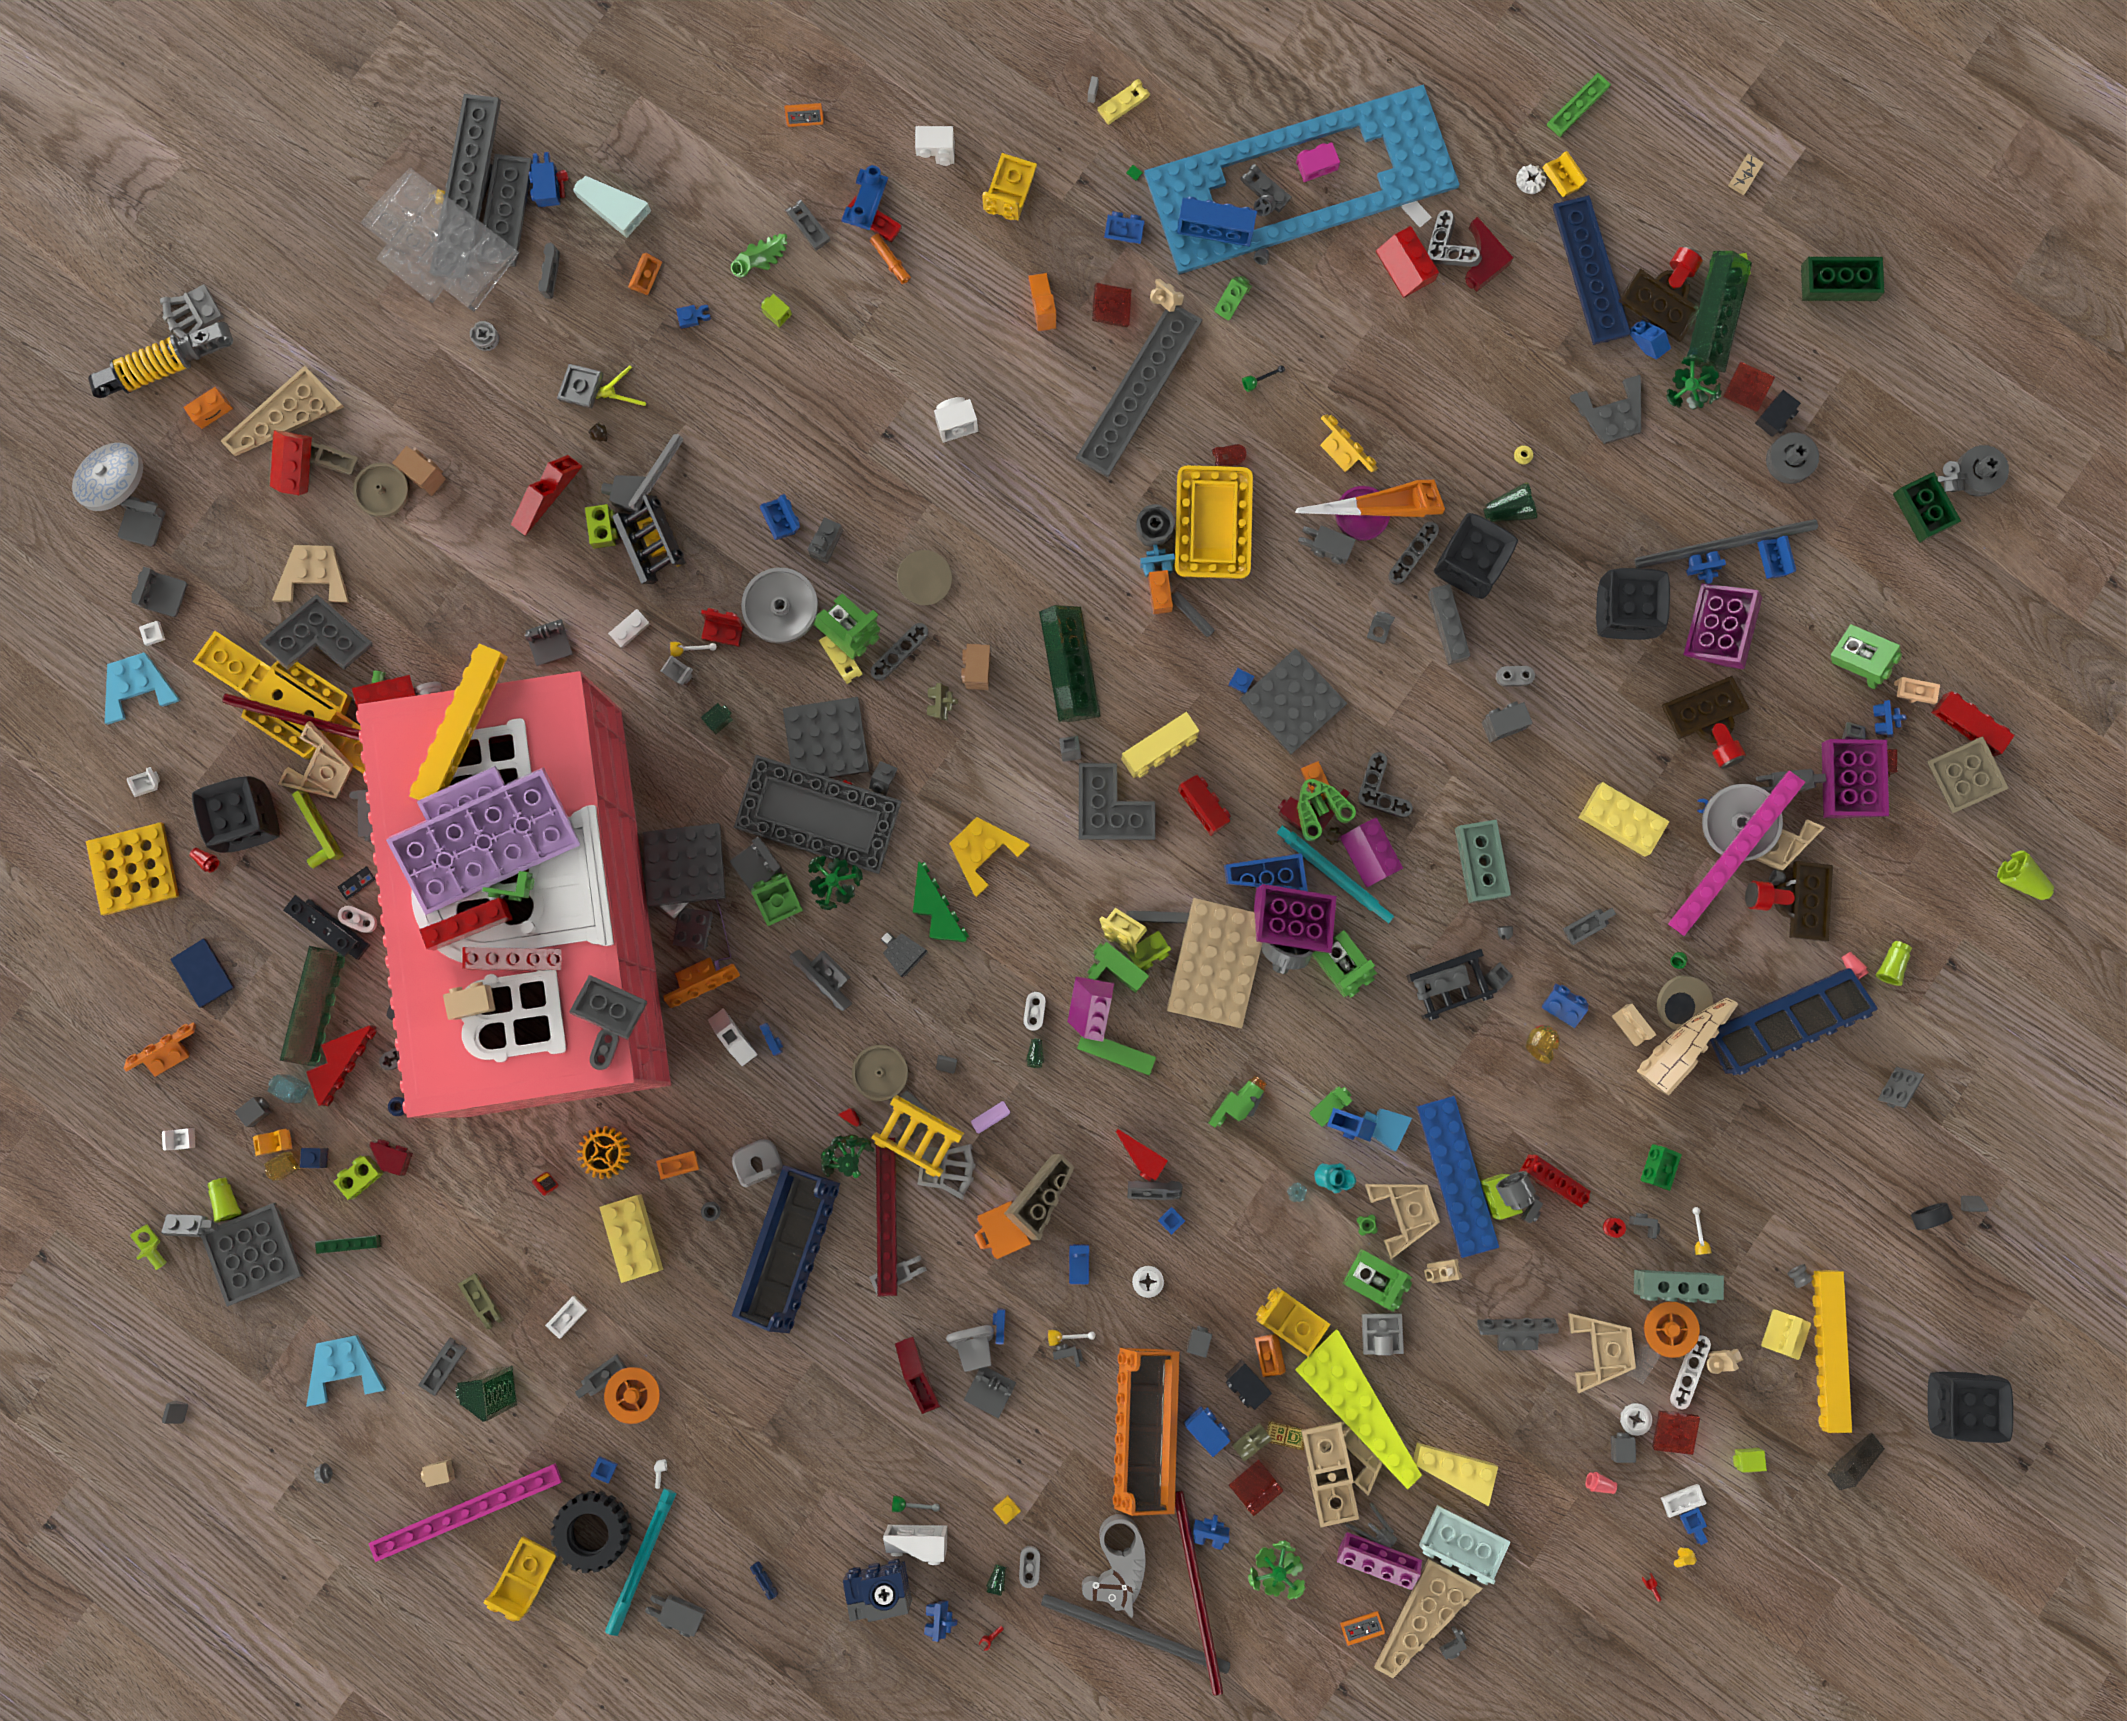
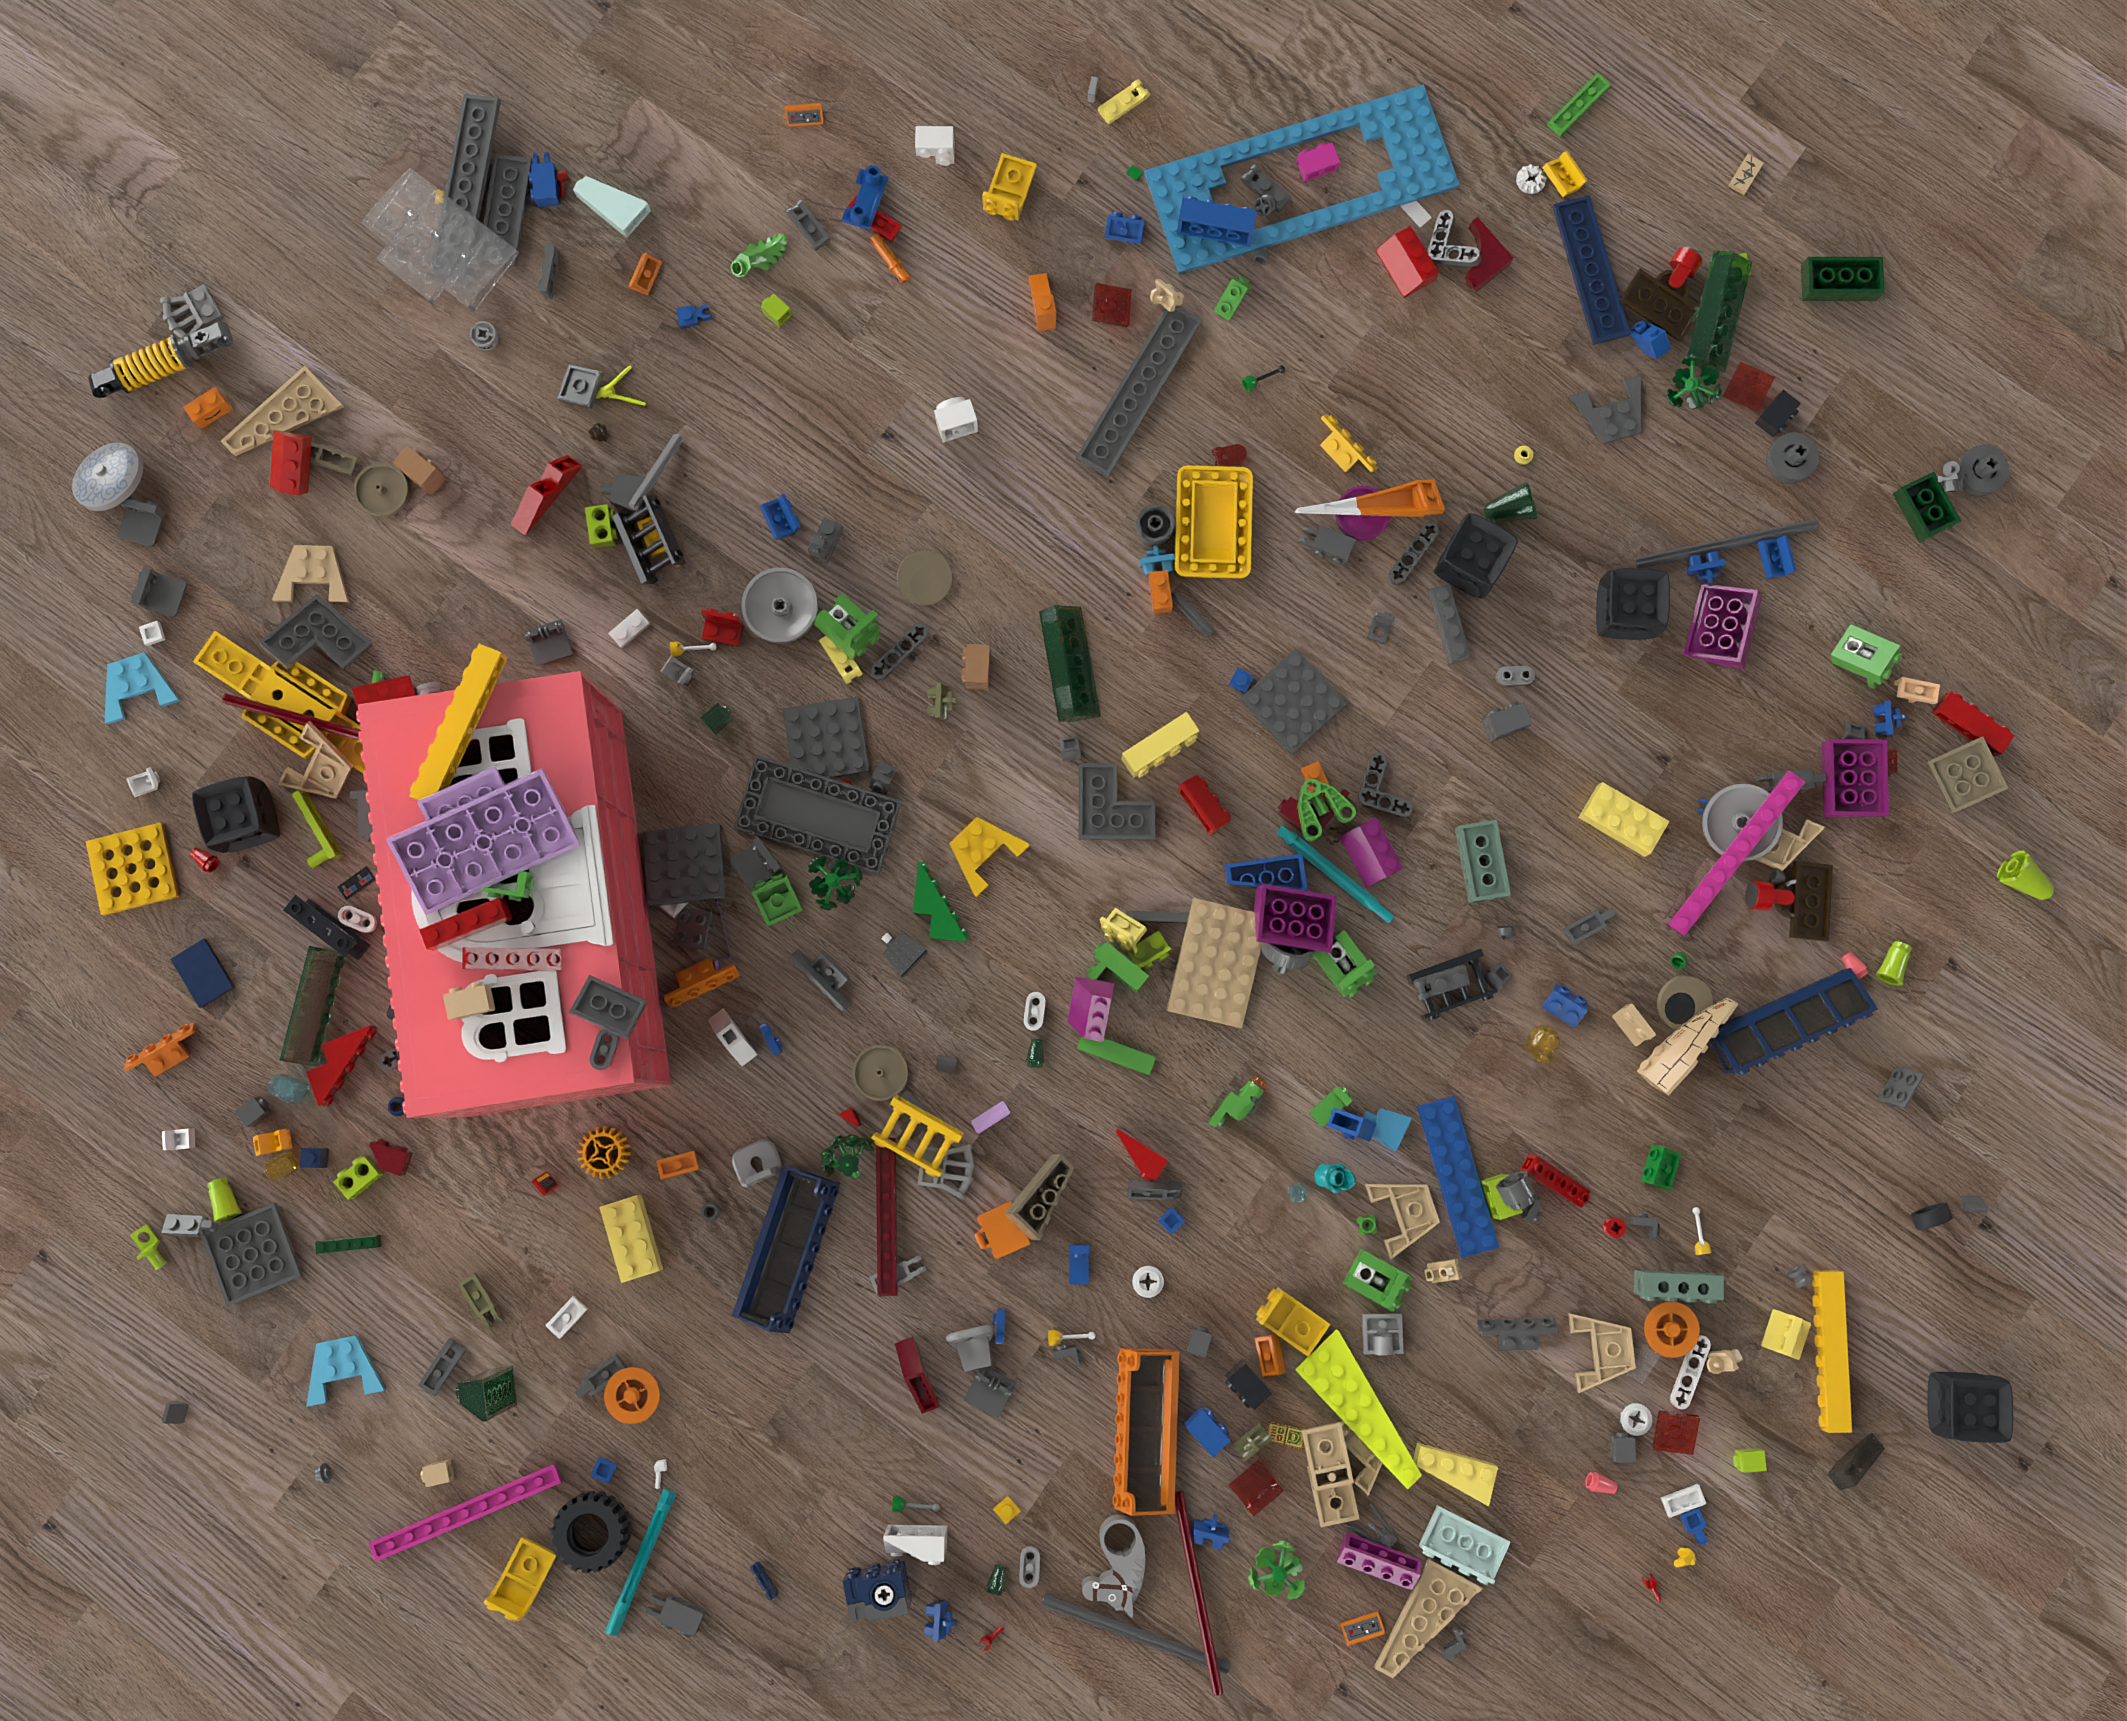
dark brown plate [1662,676,1750,769] -> none

